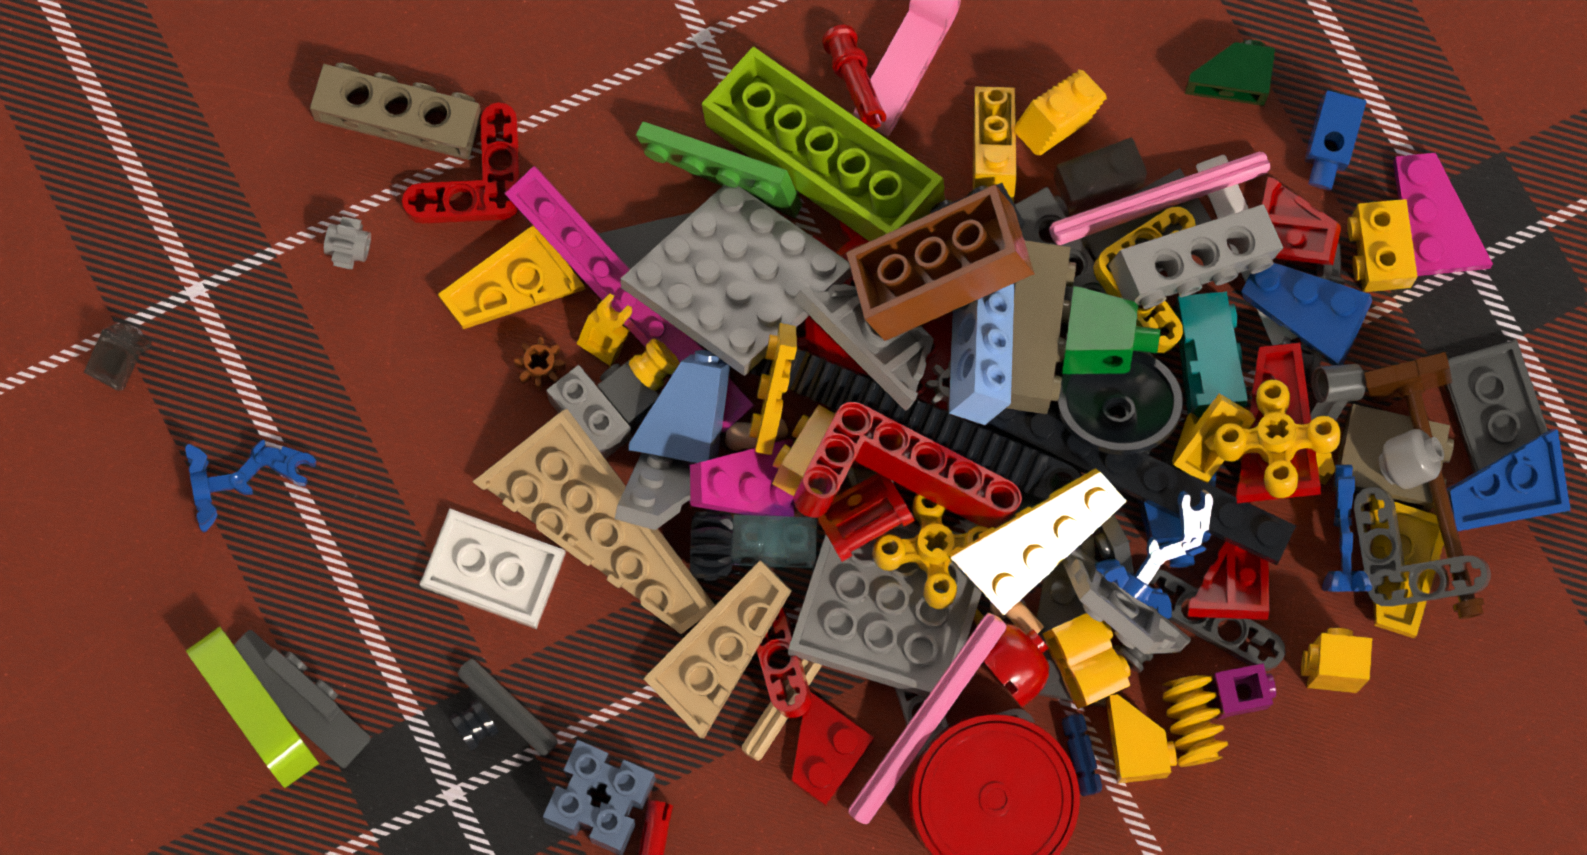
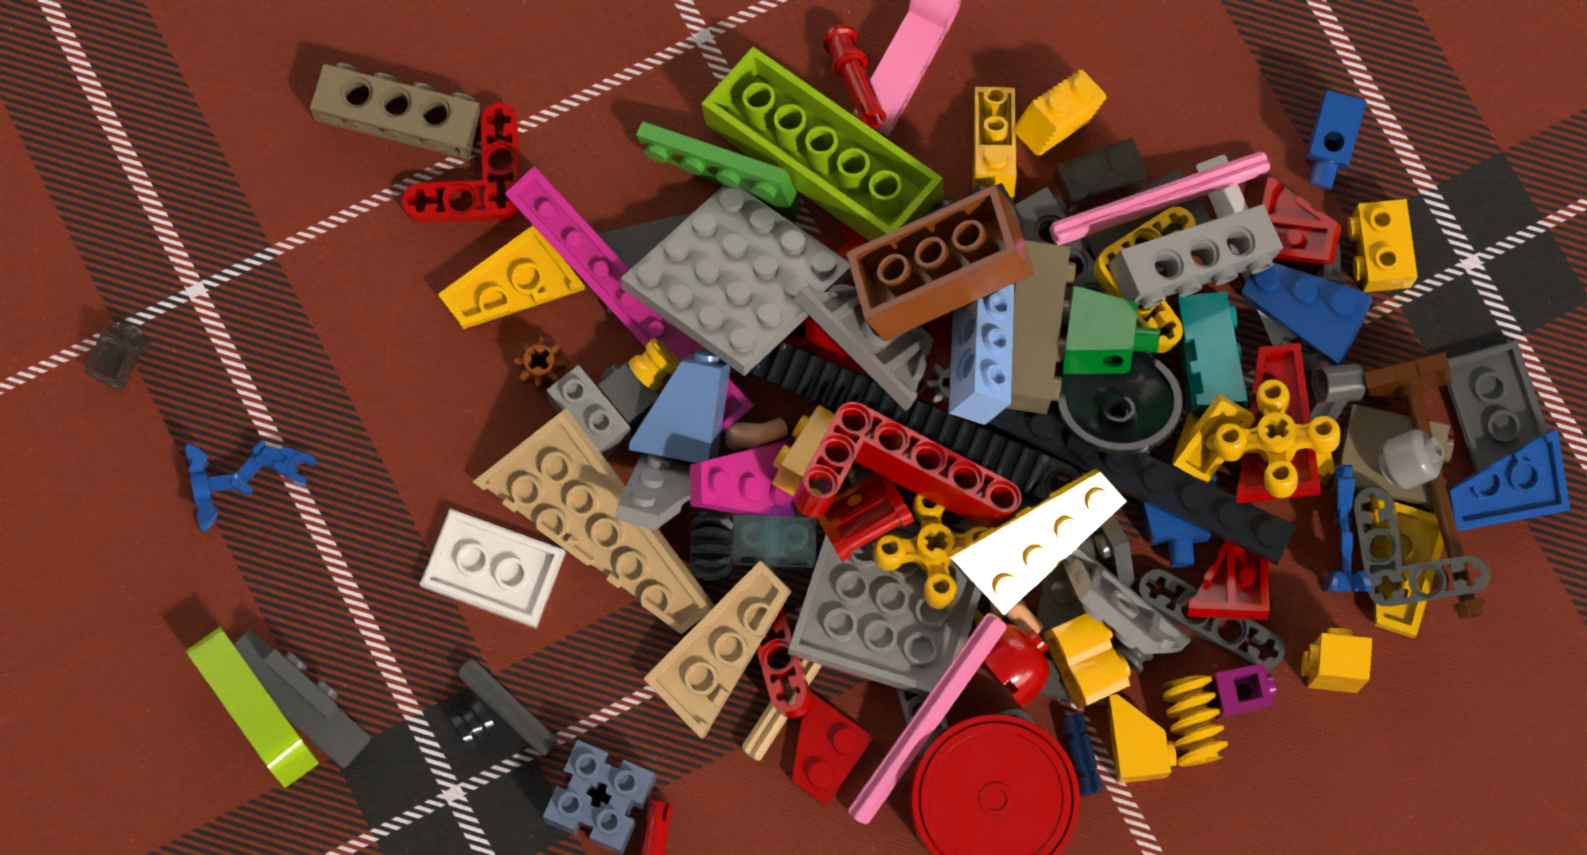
light grey gear [324,216,371,270] -> none
yellow plate [577,293,632,366] -> none
yellow wing [749,323,797,455] -> none
piece [1094,490,1213,619] -> none
dark green slope [1185,40,1275,106] -> none
dark pink wing [1393,153,1493,276] -> none

